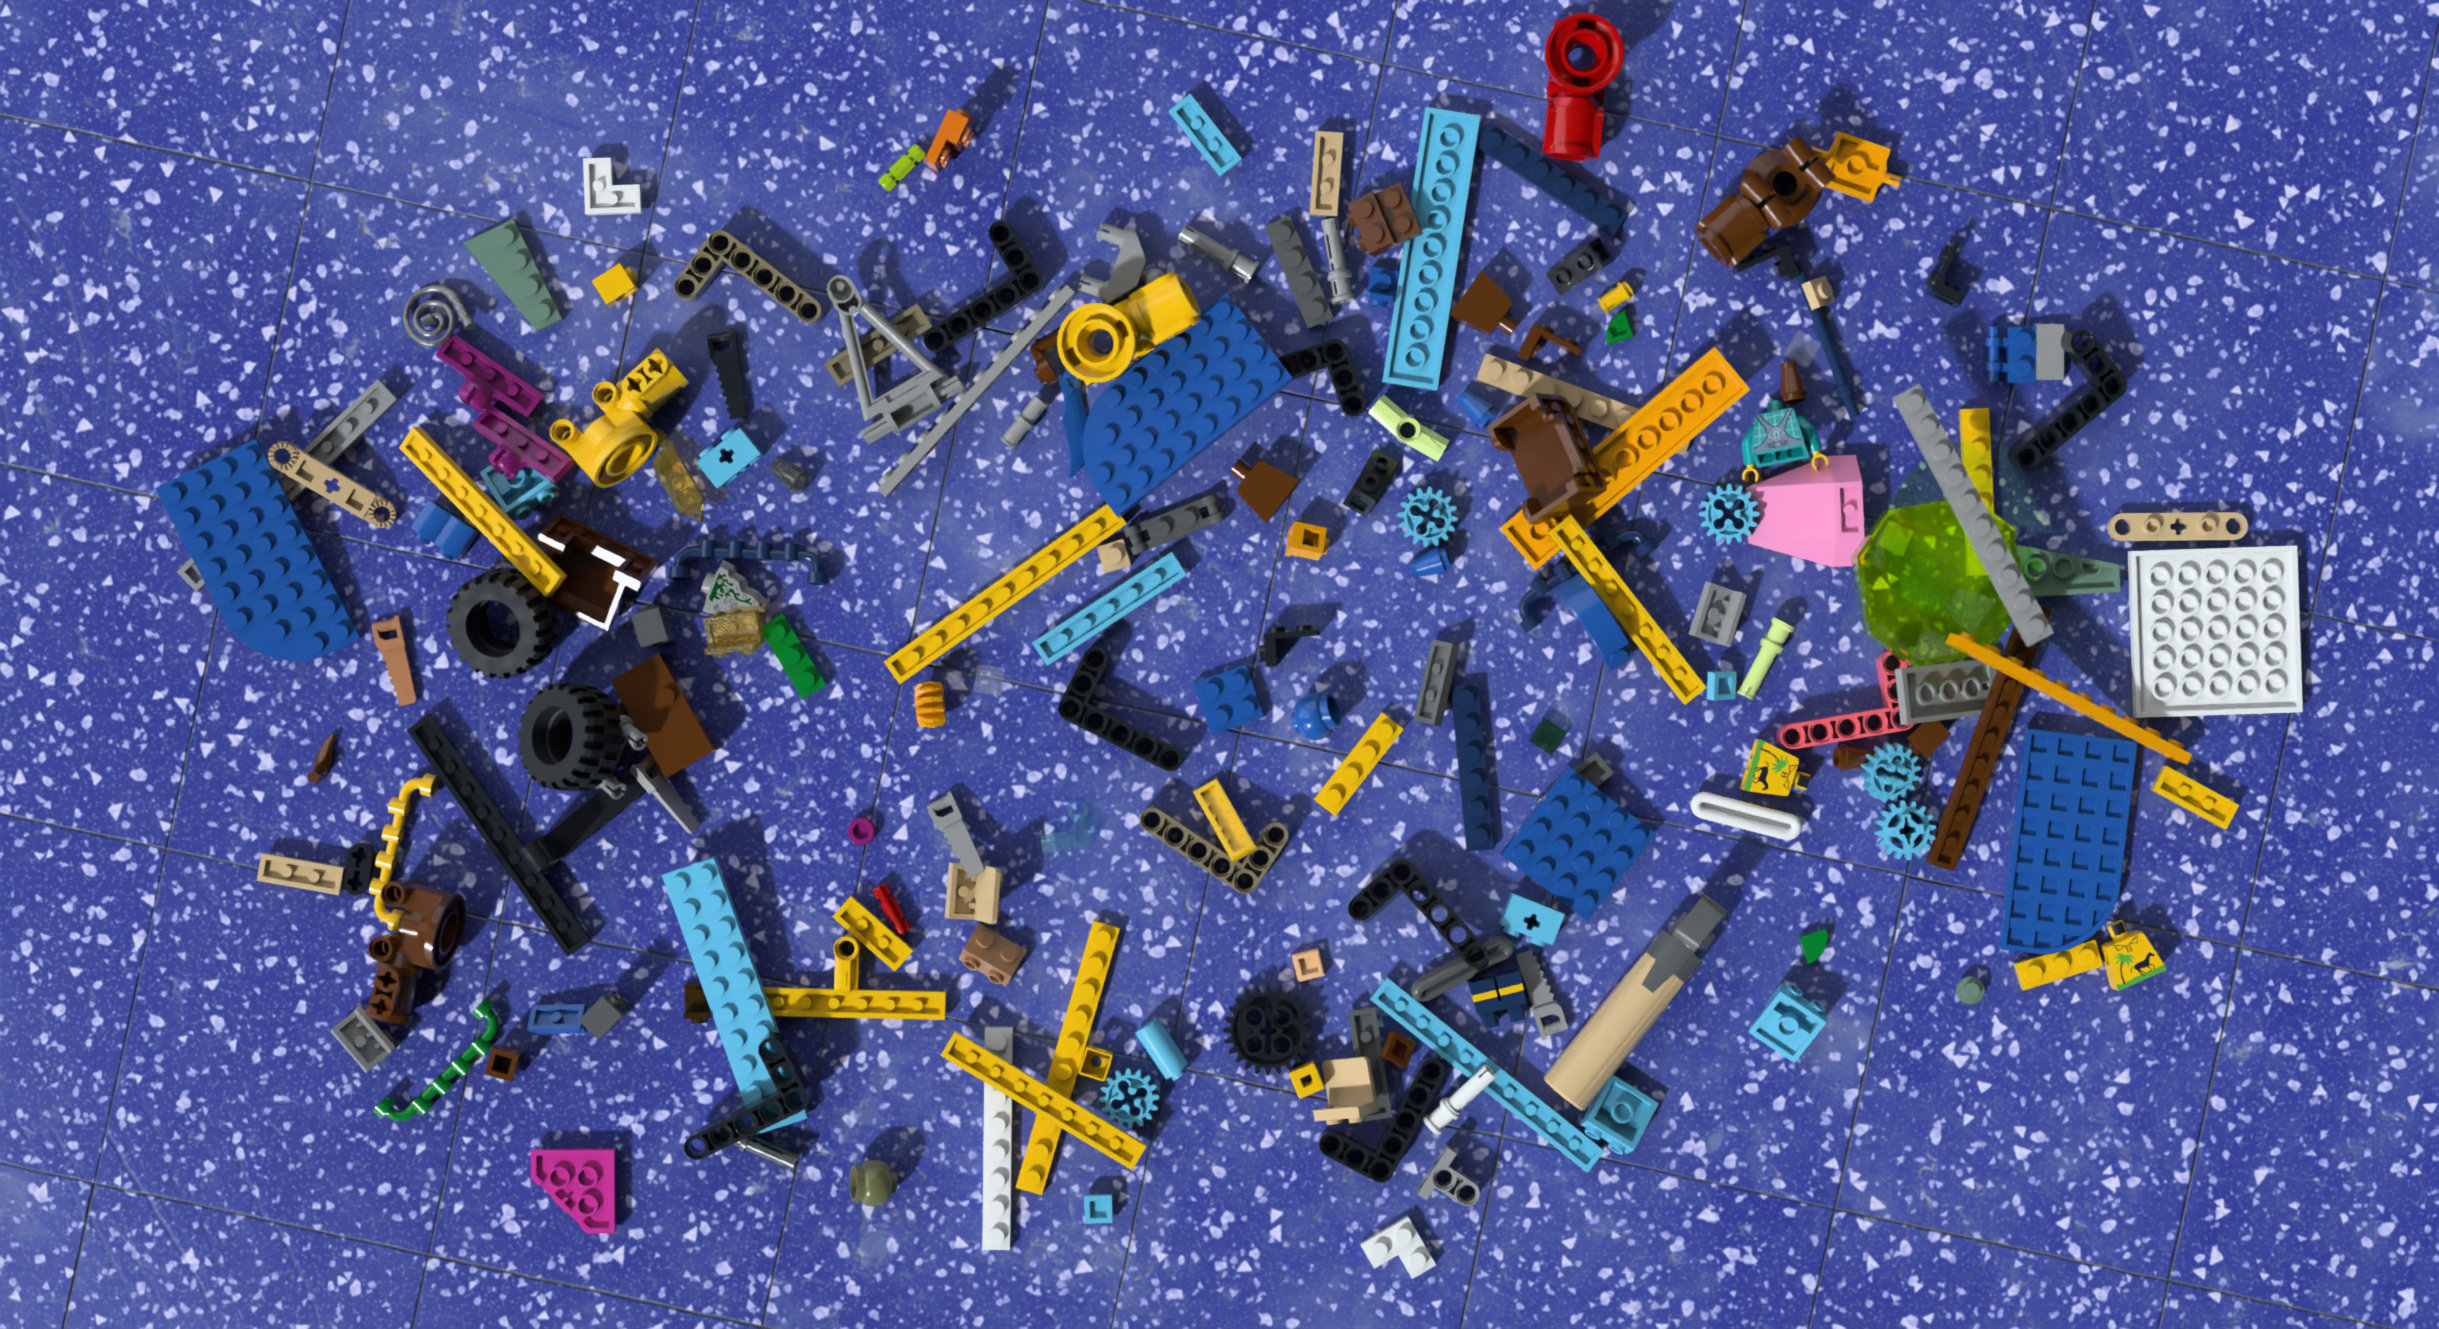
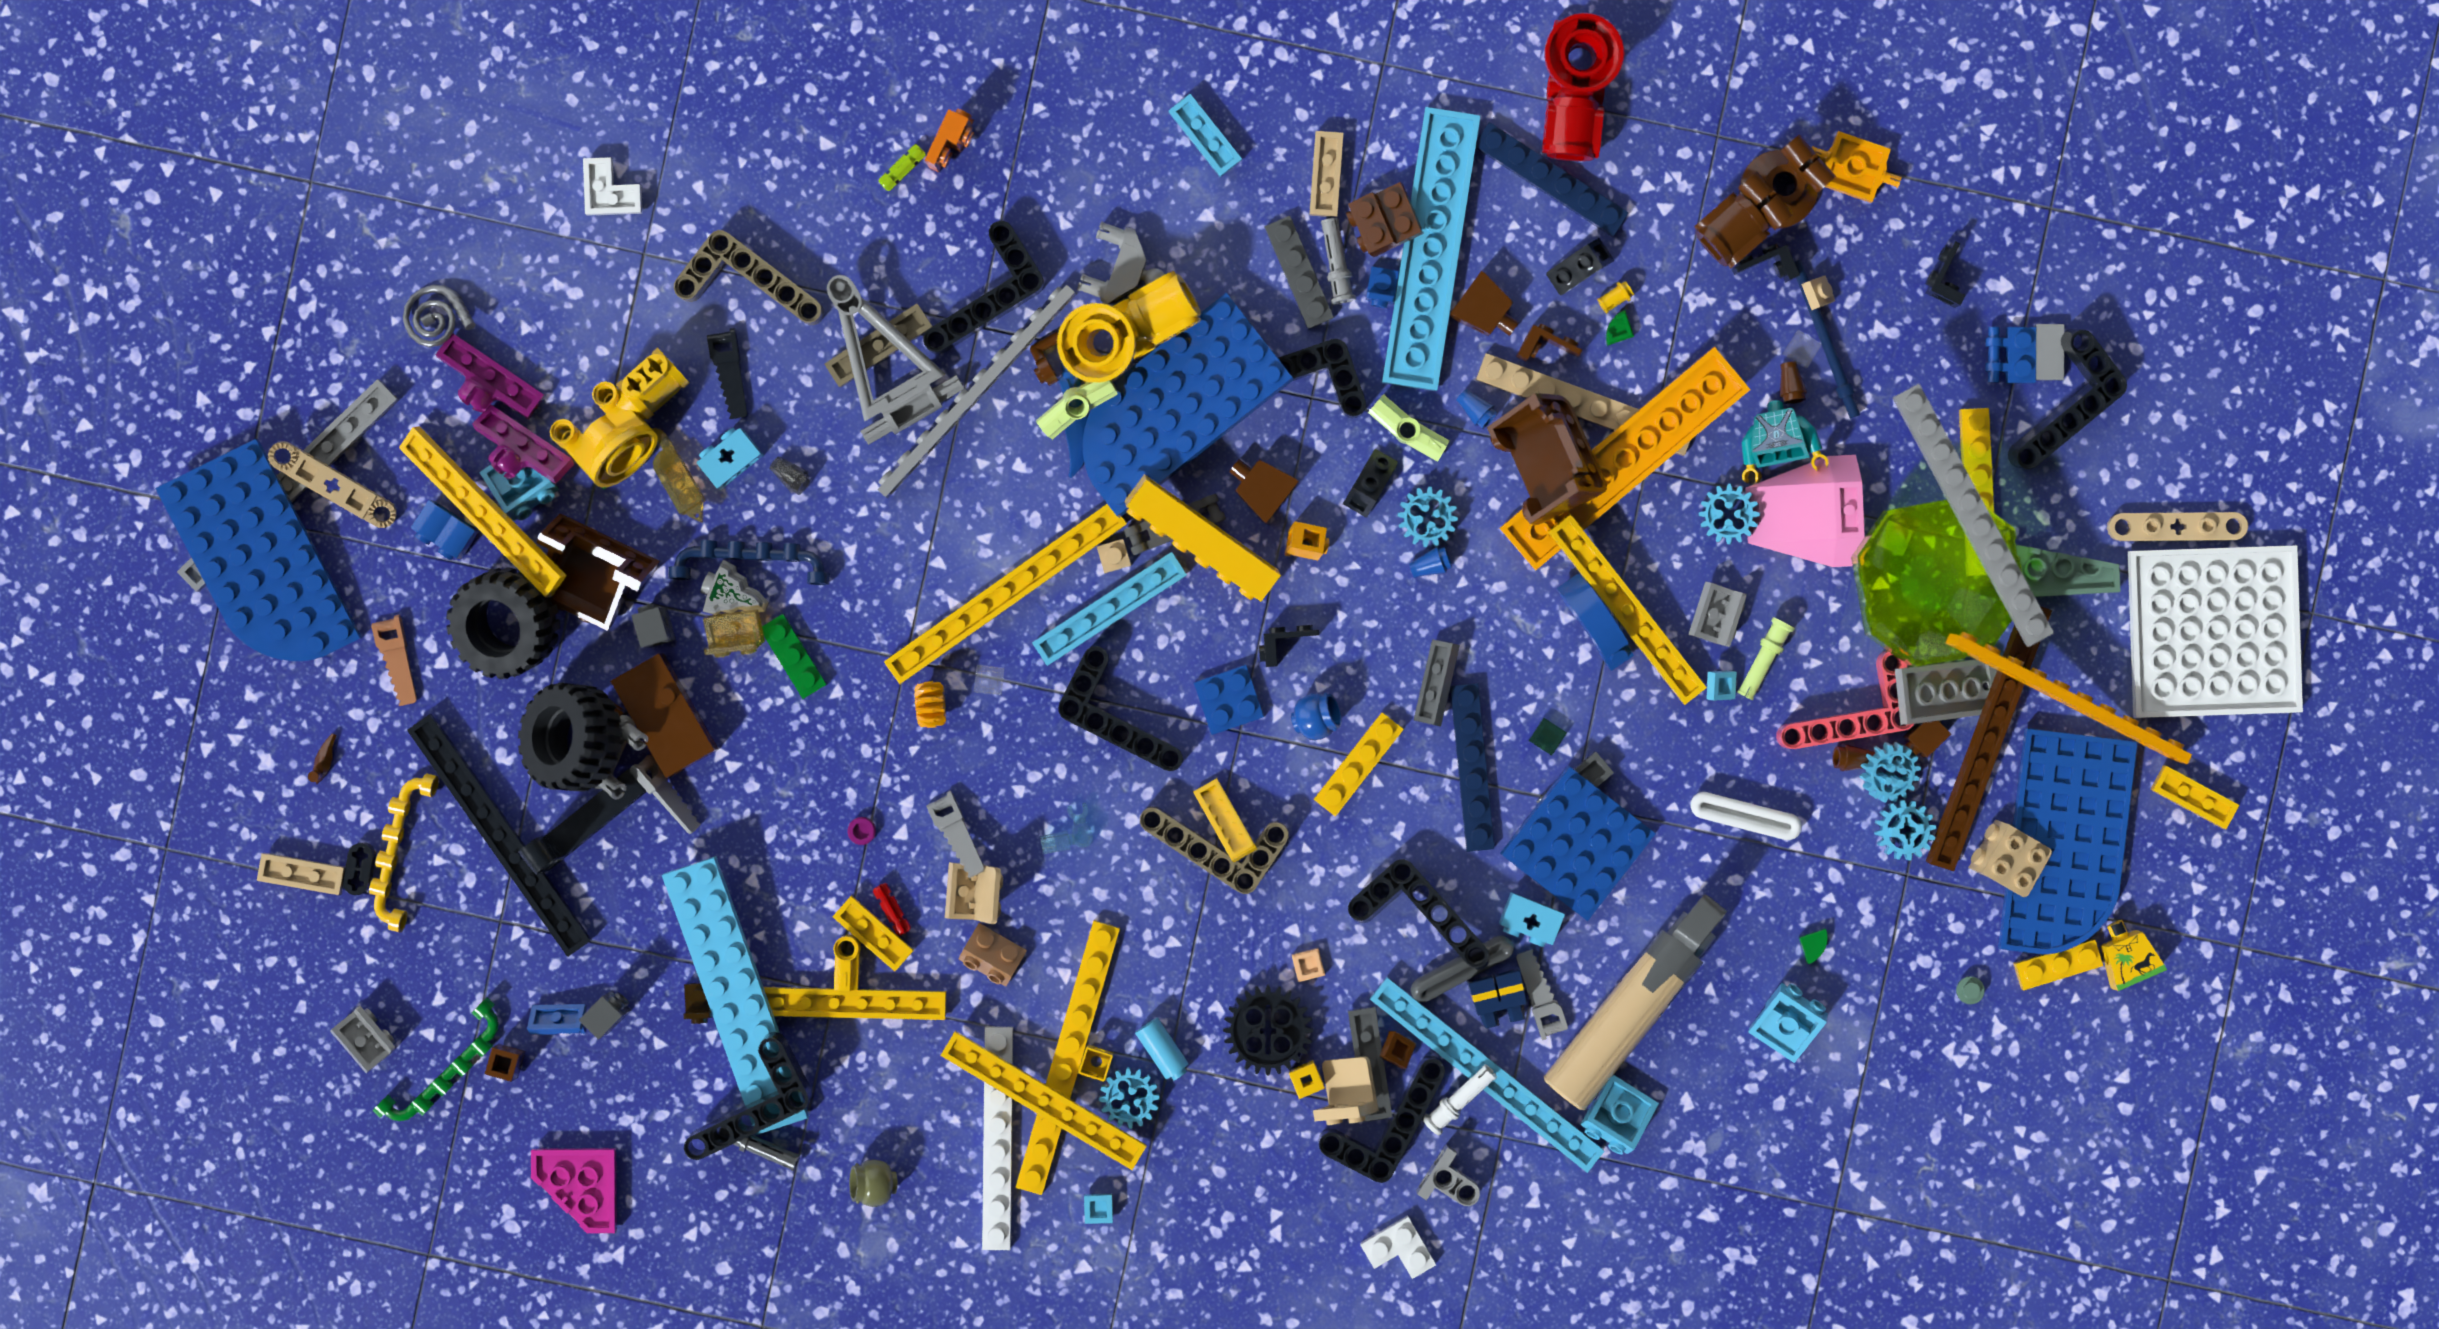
reddish brown piece [365,878,466,1024] -> none
sand green wing [464,219,564,332] -> none
yellow brick [592,263,639,307] -> none
light grey pin [1000,395,1048,450] -> none
light grey pin [1178,224,1260,284] -> none
dark blue bar [1518,529,1659,634] -> none
yellow torso [1739,739,1810,796] -> none
none -> yellowish green piece [1036,380,1118,440]
none -> yellow brick [1125,474,1281,602]
none -> tan bracket [1968,819,2052,897]

